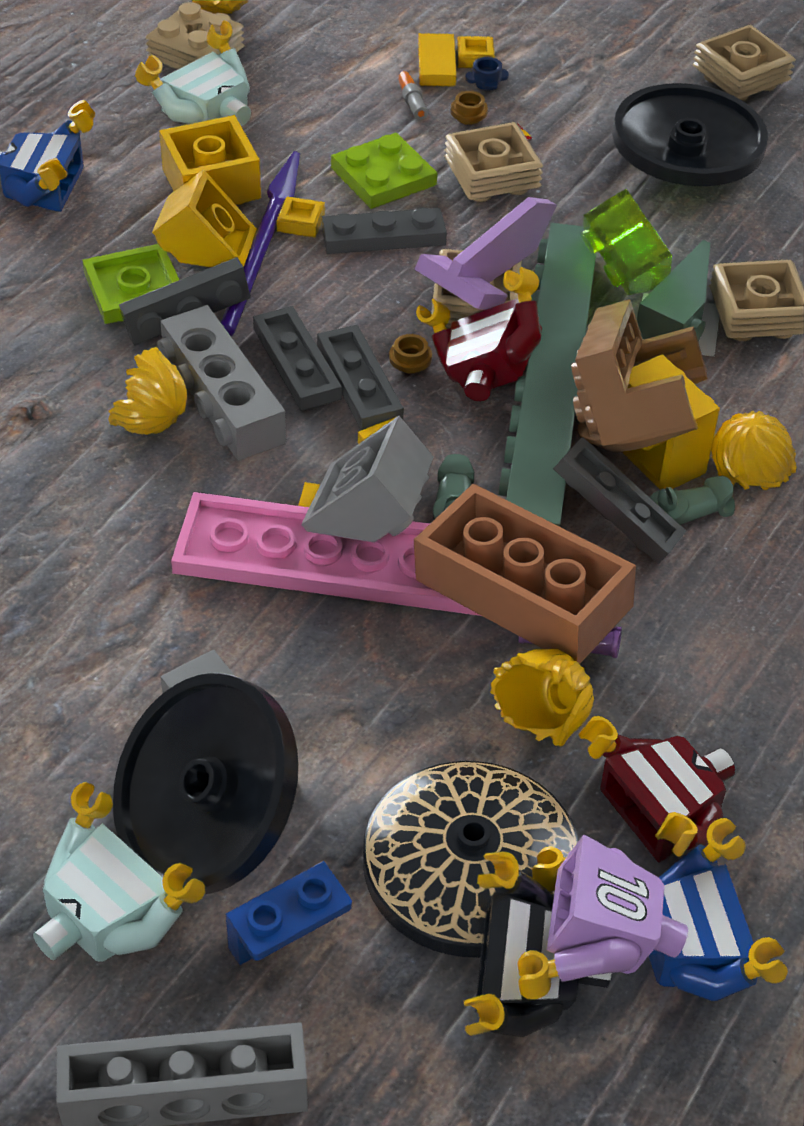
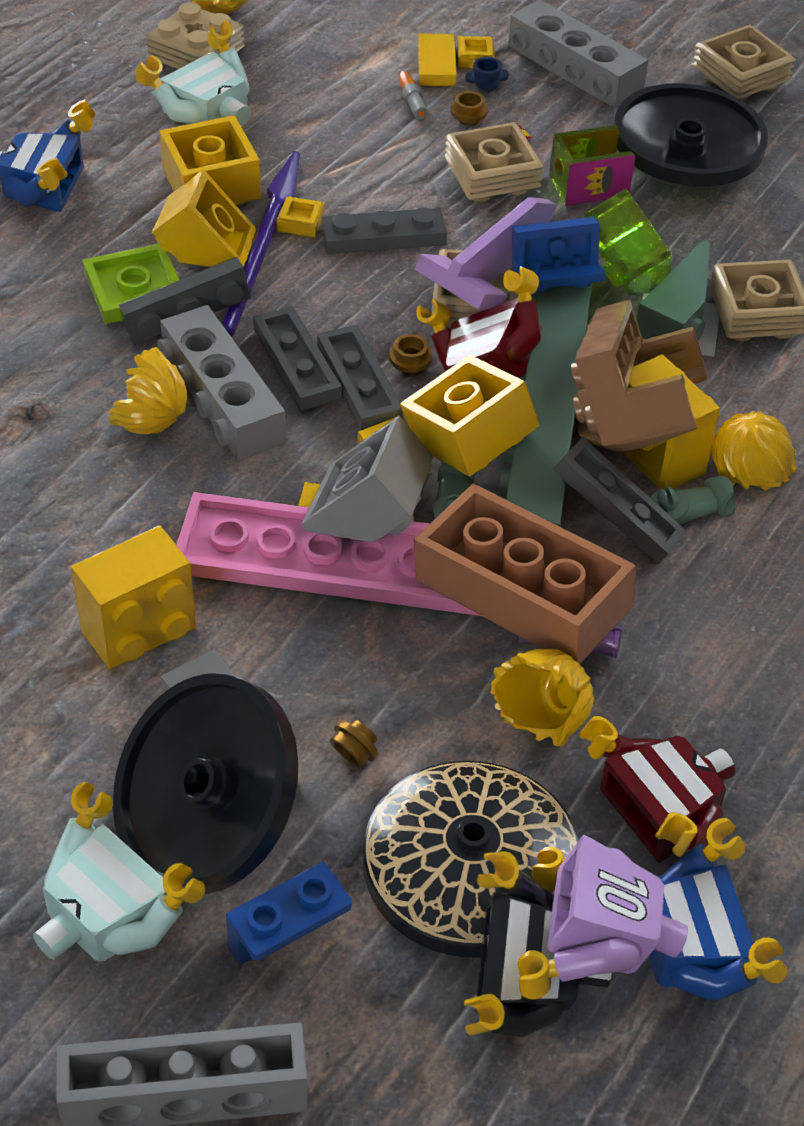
lime plate [331,132,438,209] -> none
none -> yellow brick [71,525,196,670]
none -> pearl gold plate [330,720,379,767]
none -> yellow brick [400,355,540,477]
none -> light grey brick [508,0,648,108]
none -> blue bracket [512,217,605,293]
none -> piece [549,125,635,206]

